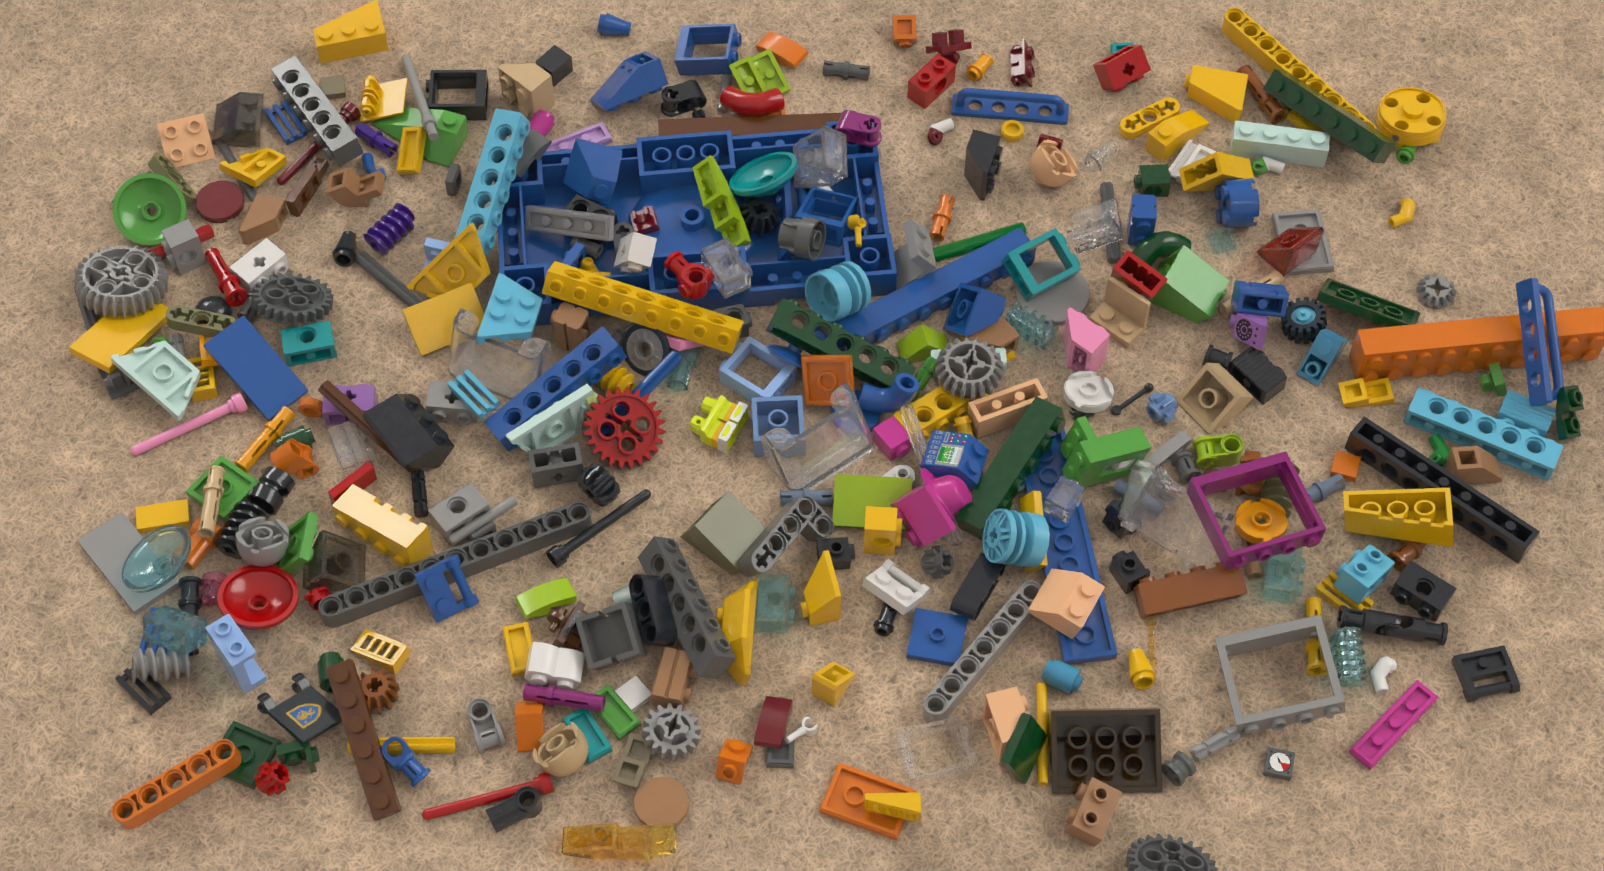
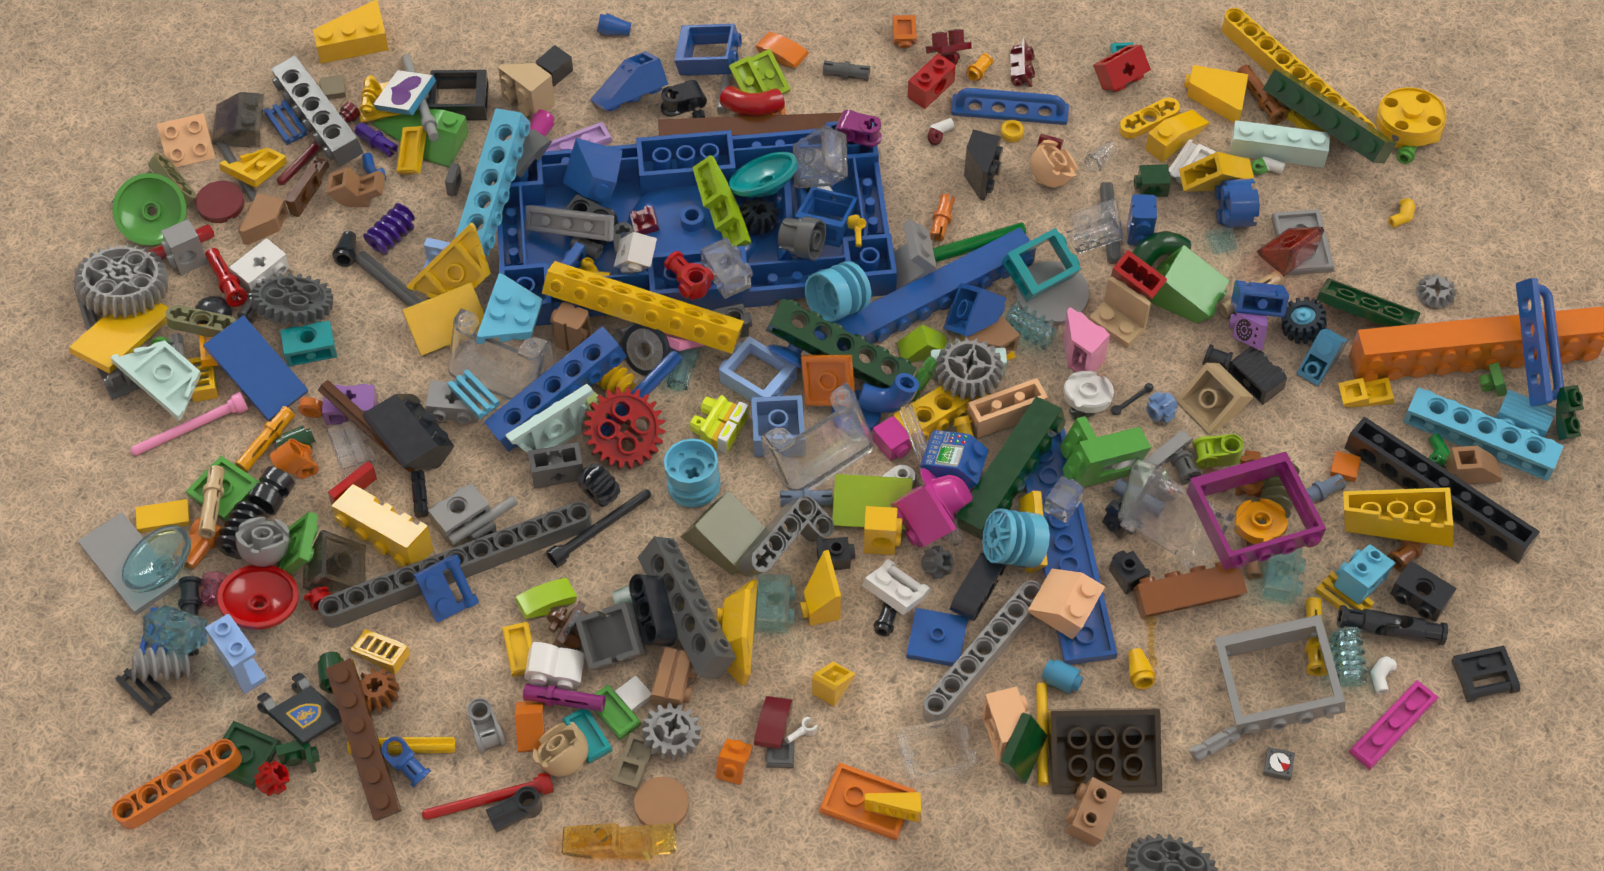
dark grey wheel [1162,751,1196,786] -> none
none -> tile [373,70,436,115]
none -> medium azure wheel [664,438,721,508]

